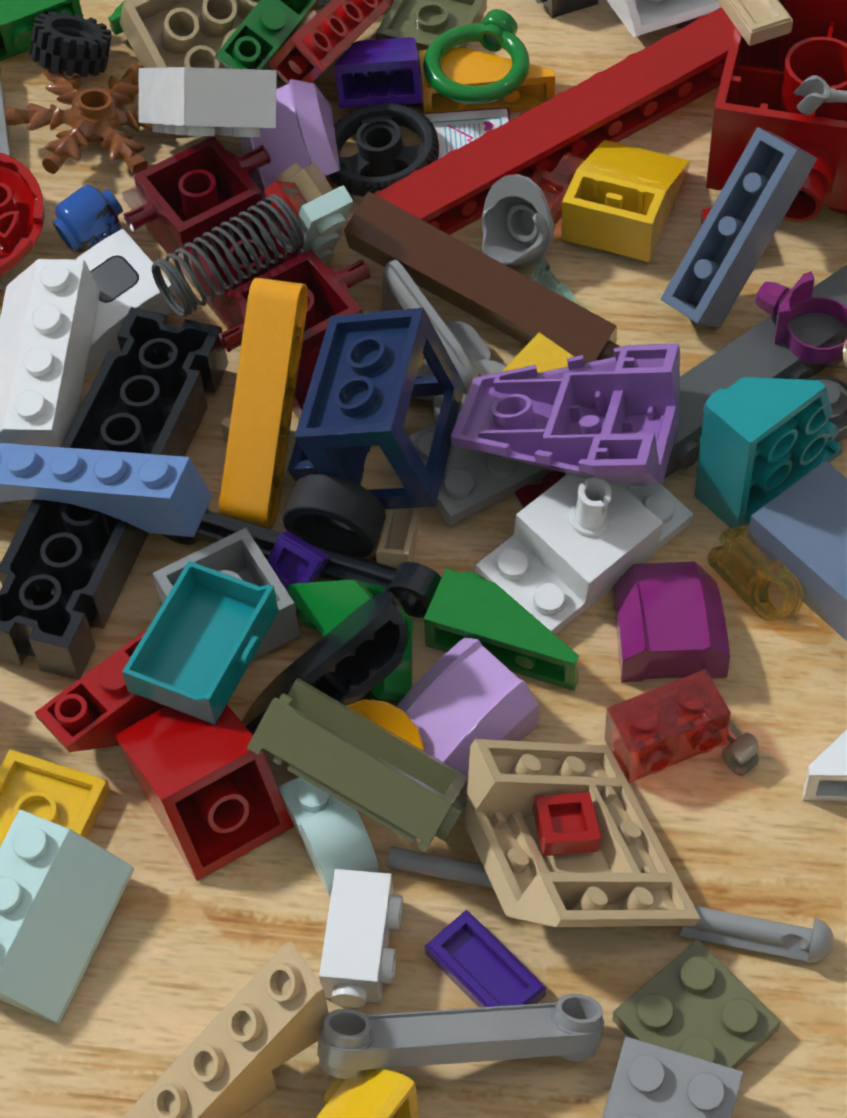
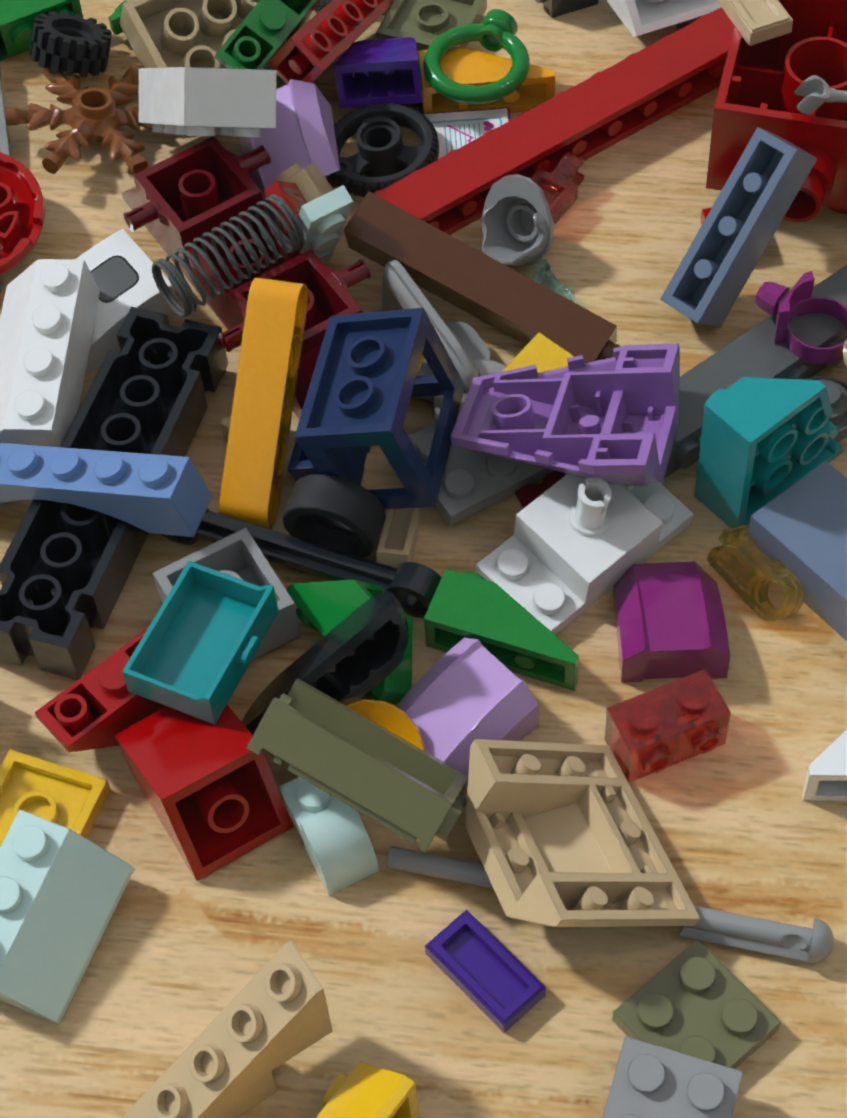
blue head [52,185,123,253] -> none
dark purple tile [267,531,330,589] -> none
light grey piece [317,994,604,1079] -> none
white brick [319,869,403,1008] -> none
red plate [532,792,601,856] -> none
yellow slope [561,140,690,262] -> none
dark tan hand [710,705,759,776] -> none

